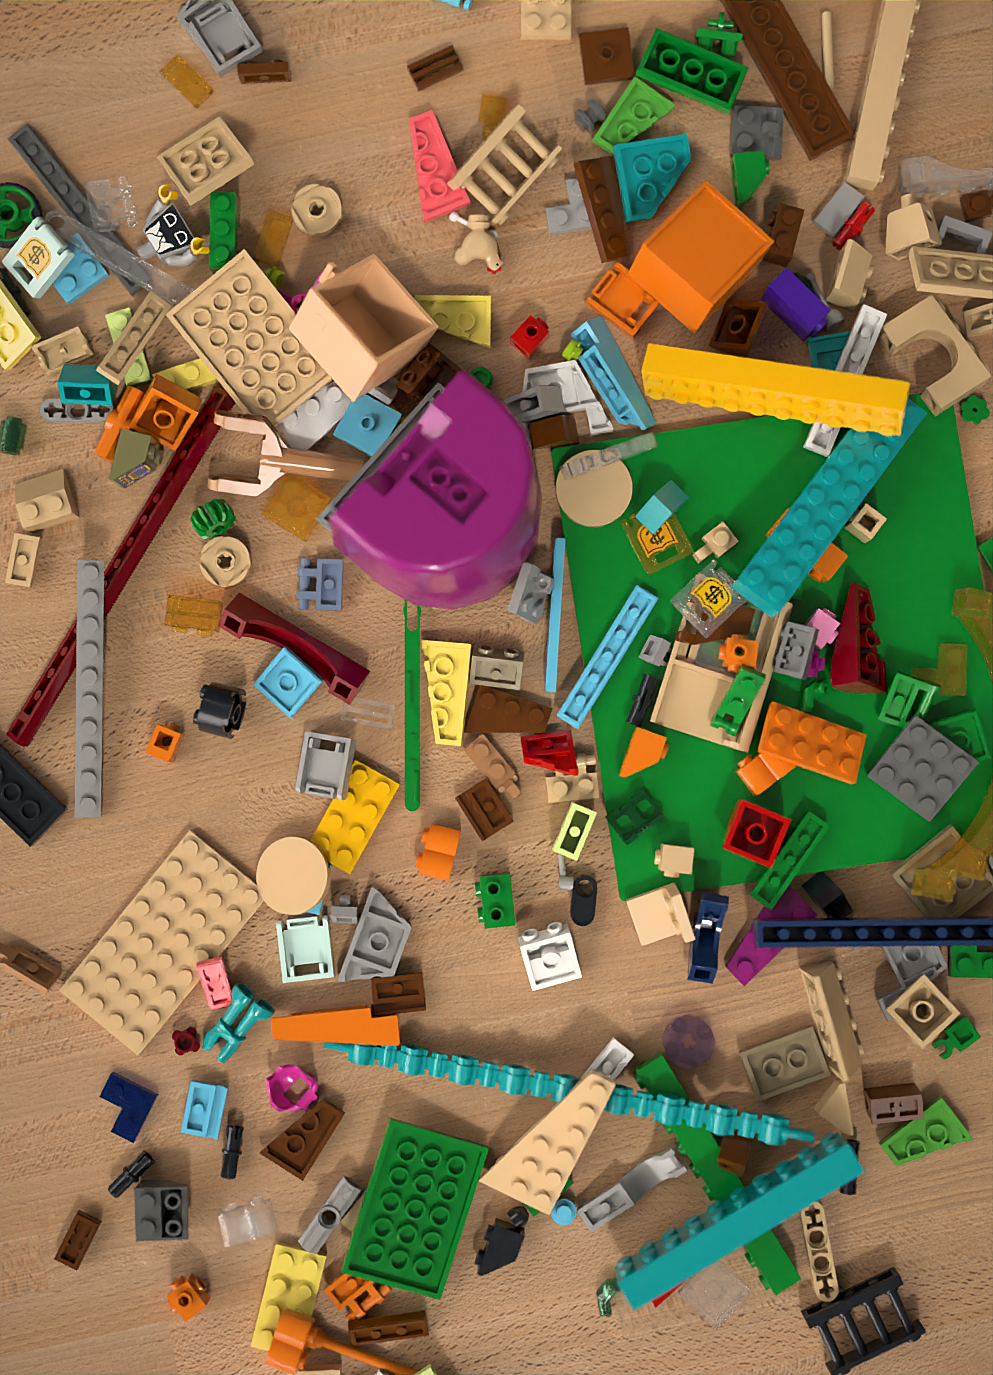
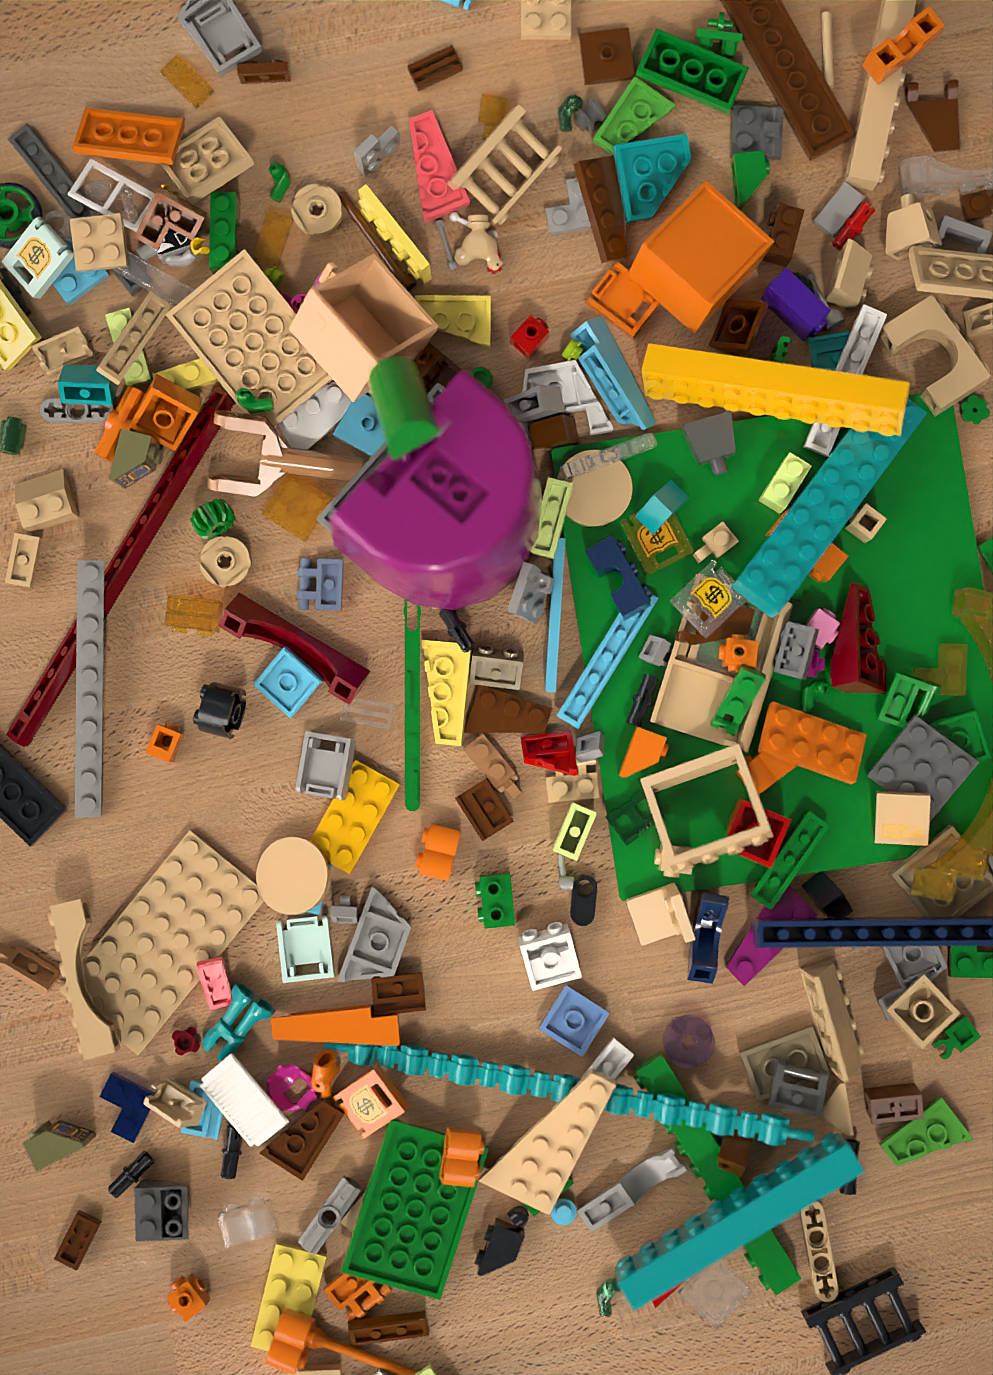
none -> olive slope [22,1120,96,1172]
none -> tan arch [48,897,121,1060]
none -> white window [68,159,155,232]
none -> tan plate [70,213,129,272]
none -> orange plate [72,107,185,165]
none -> brick [134,186,207,250]
none -> tan hinge [143,1078,207,1128]
none -> white window [200,1053,289,1147]
none -> green arm [236,388,274,413]
none -> green arm [269,162,291,203]
none -> orange piece [311,1050,341,1099]
none -> container [333,1064,410,1139]
none -> reddish brown piece [338,191,417,292]
none -> light grey plate [354,125,400,176]
none -> light yellow plate [358,184,432,285]
none -> green brick [368,357,441,460]
none -> light grey hinge [435,220,457,270]
none -> black axle [439,609,475,653]
none -> orange brick [440,1127,485,1187]
none -> yellowish green plate [530,477,574,559]
none -> medium blue plate [539,984,610,1057]
none -> clear green arm [558,94,583,132]
none -> light grey plate [576,731,605,763]
none -> dark blue arch [585,535,652,621]
none -> tan window [640,744,773,872]
none -> dark grey torso [681,411,735,476]
none -> yellowish green brick [758,453,812,514]
none -> dark grey plate [768,1059,829,1118]
none -> green tile [769,336,791,364]
none -> orange arch [862,6,945,85]
none -> tan tile [875,791,930,846]
none -> reddish brown flag [904,79,960,152]

